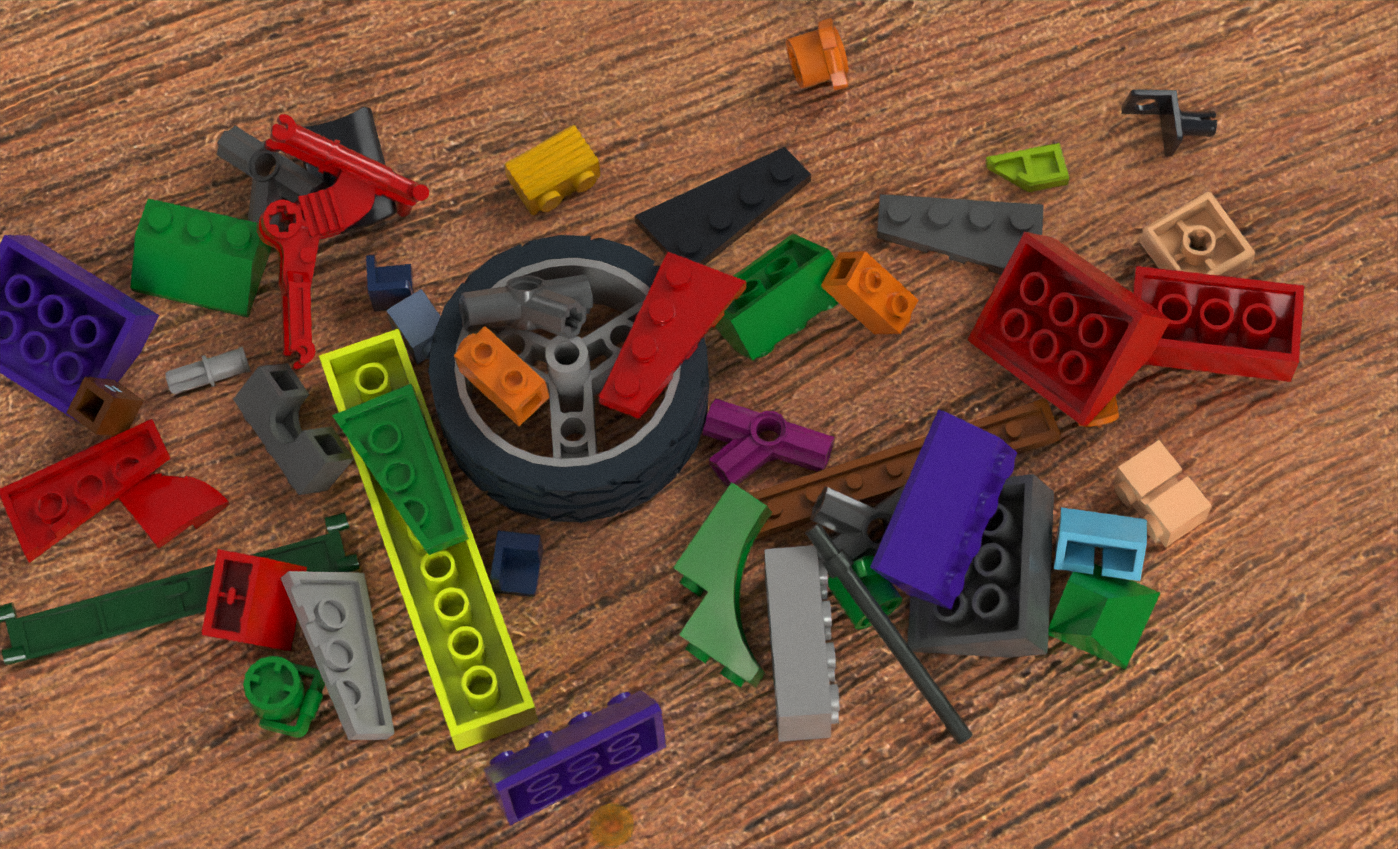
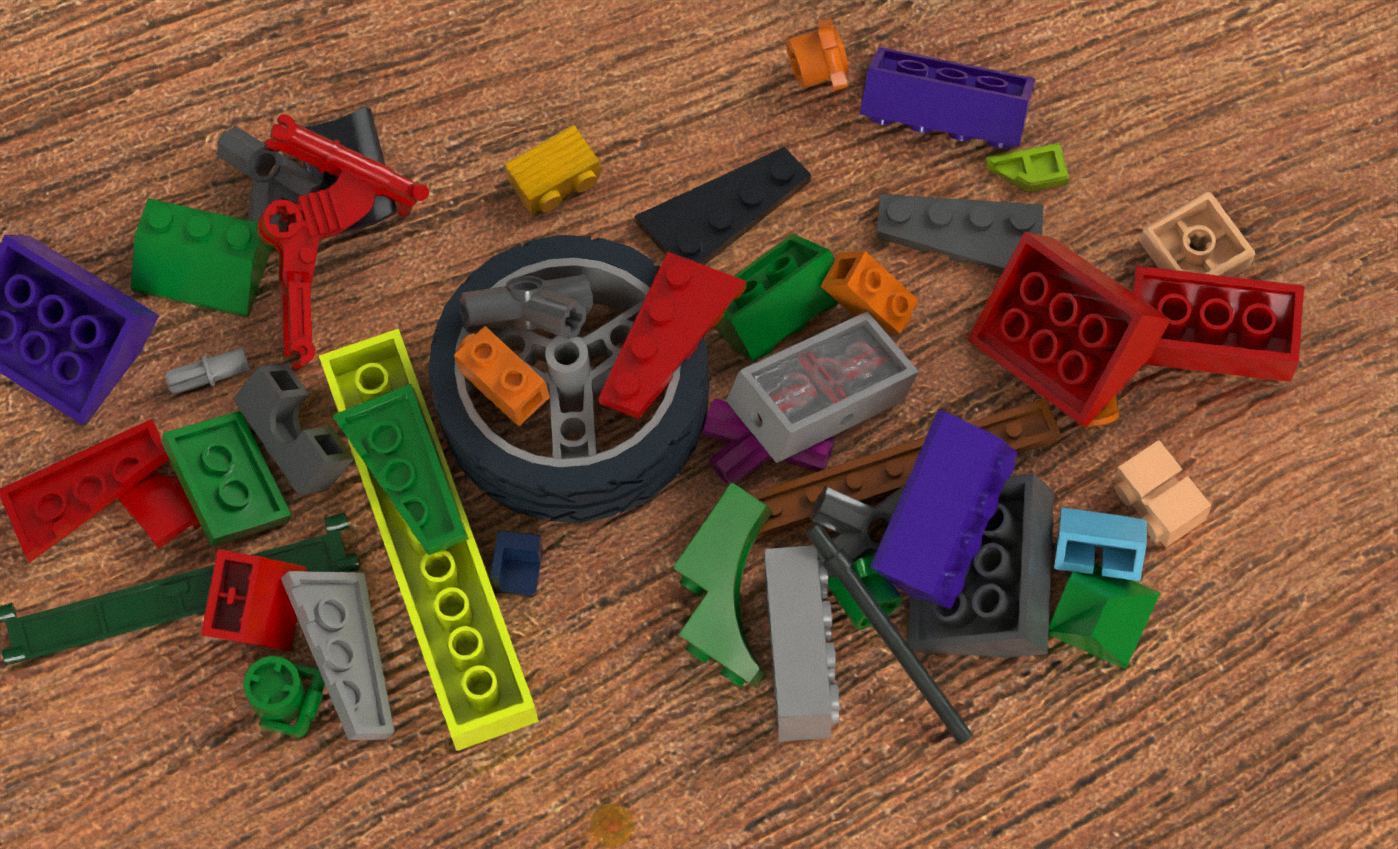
reddish brown brick [66,377,144,436] -> none
dark blue panel [366,255,414,312] -> none
sand blue brick [386,289,440,364] -> none
dark purple slope [484,690,666,826] -> none
black bracket [1121,89,1217,157] -> none
none -> green plate [161,410,291,547]
none -> brick [726,311,919,463]
none -> dark purple slope [860,47,1036,149]

